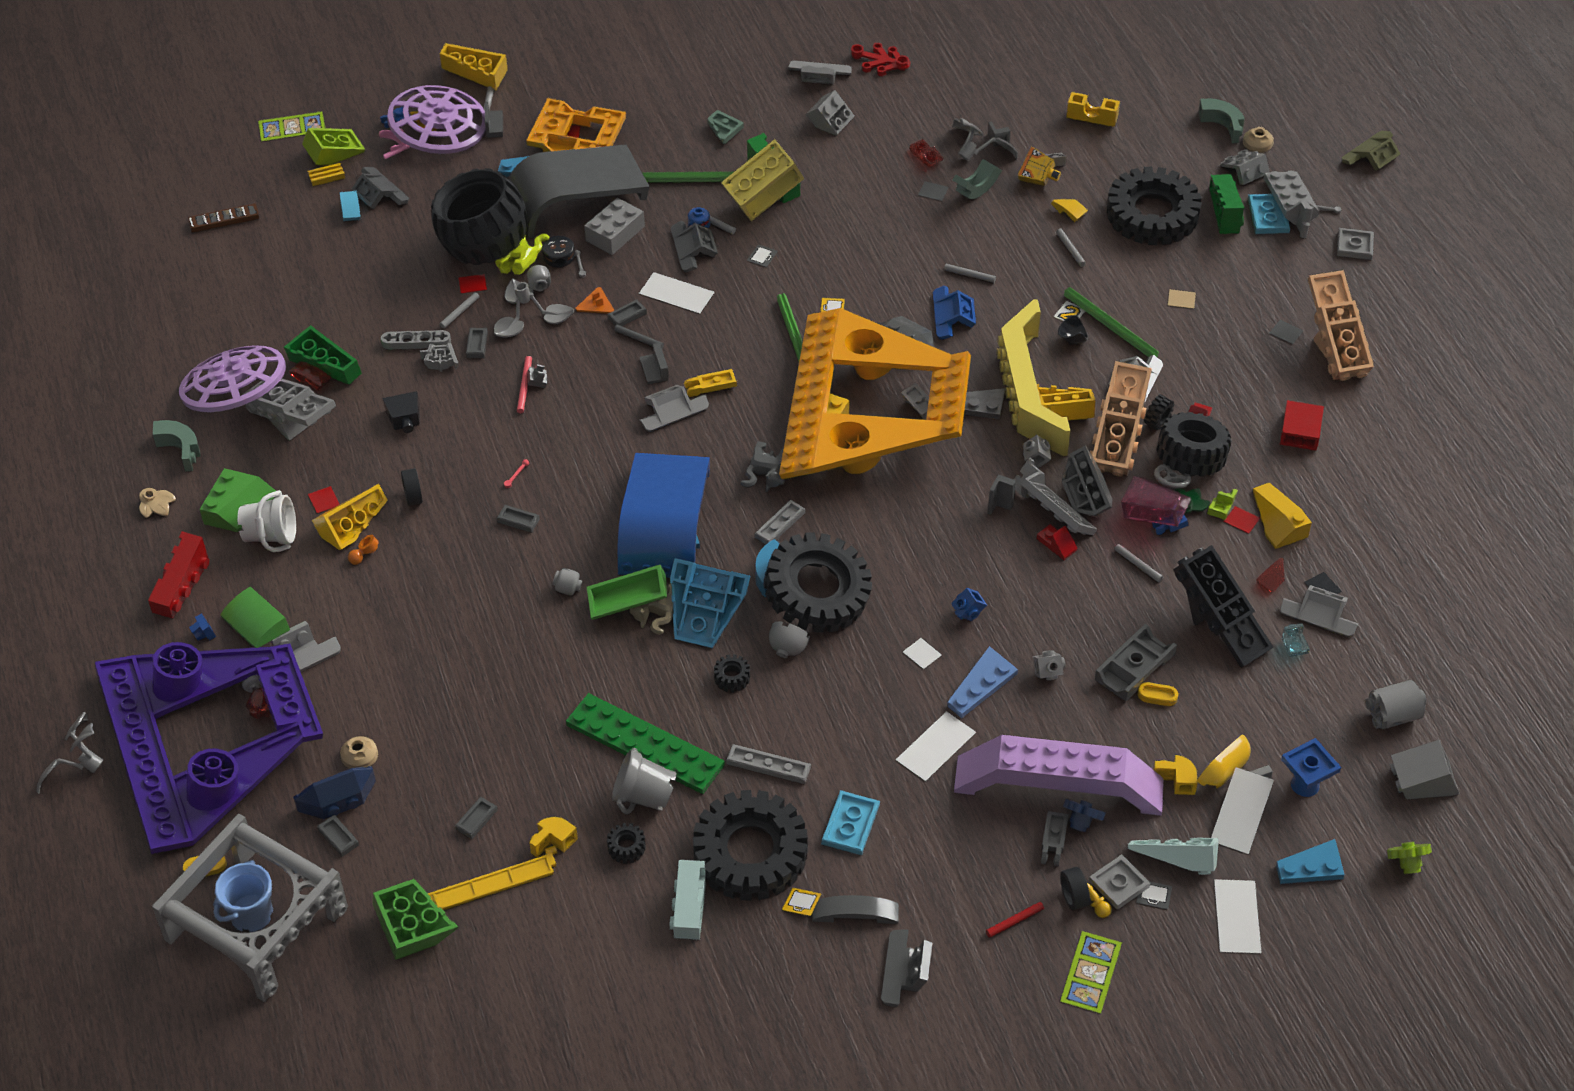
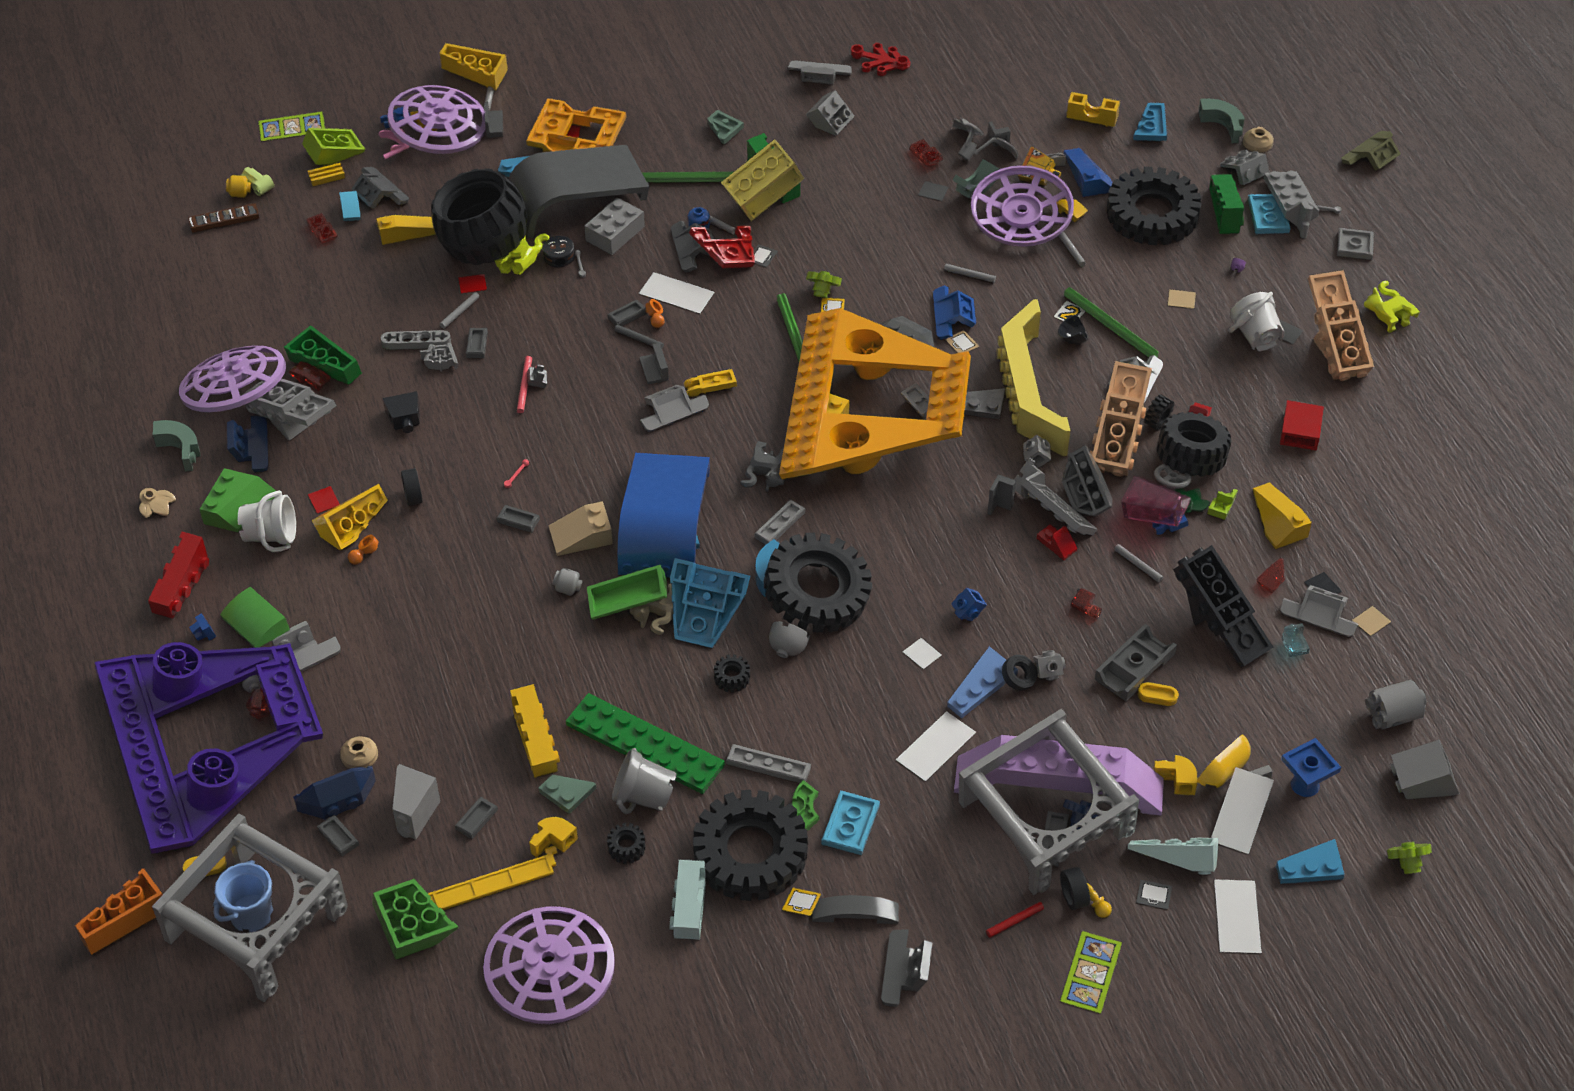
light grey plant [36,712,103,794] -> none
light grey plant [494,278,574,337] -> none
light grey head [527,265,551,291] -> none
orange piece [576,287,614,314] -> none
yellow wedge [1037,384,1096,421] -> none
light grey plate [1089,855,1150,910] -> none
red sticker [1224,506,1260,533] -> none
none -> orange wedge [75,868,163,955]
none -> yellow head [226,175,251,198]
none -> dark blue plate [227,416,268,472]
none -> yellowish green piece [241,167,274,196]
none -> clear red slope [307,213,338,243]
none -> yellow wedge [376,215,435,245]
none -> light grey slope [393,764,440,839]
none -> lavender dish [483,907,615,1024]
none -> yellow wedge [510,684,560,778]
none -> sand green wing [538,775,596,814]
none -> tan slope [548,501,613,556]
none -> orange plate [645,299,665,328]
none -> red wing [689,226,755,268]
none -> bright green tile [792,780,819,831]
none -> lime plant [806,271,842,298]
none -> sticker [945,330,979,353]
none -> light grey arch [959,709,1139,895]
none -> lavender dish [971,166,1074,247]
none -> black tyre [1002,654,1037,691]
none -> blue wedge [1064,148,1112,197]
none -> clear red piece [1070,588,1102,619]
none -> dark azure wing [1133,103,1167,141]
none -> white piece [1229,292,1285,351]
none -> medium lavender hinge [1231,258,1246,273]
none -> tan sticker [1352,606,1391,636]
none -> neon yellow animal [1364,281,1420,333]

